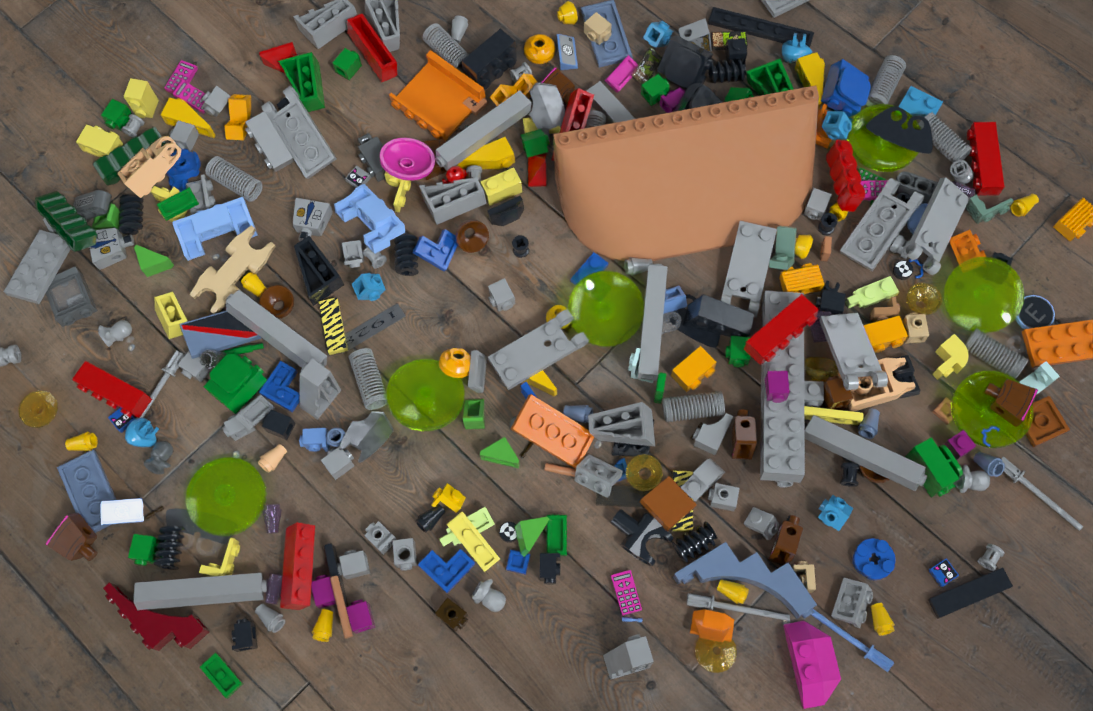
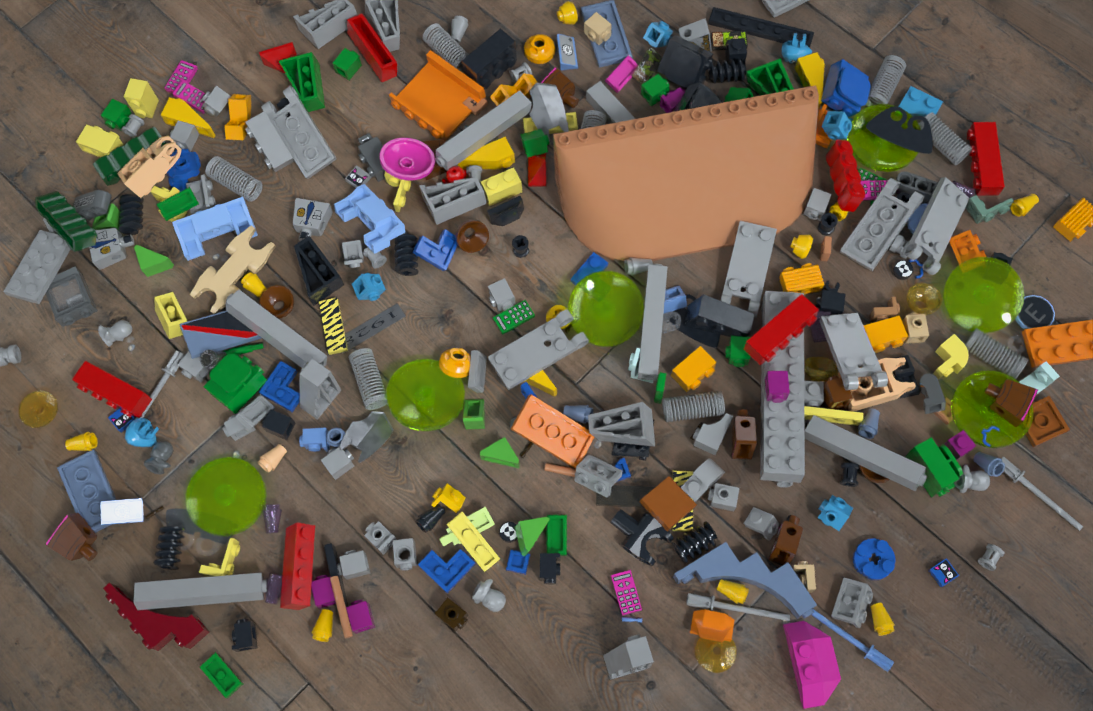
green brick [128,534,159,566] -> none
light grey cone [255,604,285,633] -> none
red brick [551,88,594,161] -> none
clear yellow piece [626,454,663,491] -> none
sand green bracket [769,226,797,270] -> none
yellowish green hinge [845,276,899,309] -> none
black tile [928,568,1013,619] -> none
light grey wheel [950,160,973,184] -> none
none -> green tile [493,300,535,335]
none -> dark grey leg [920,373,946,414]

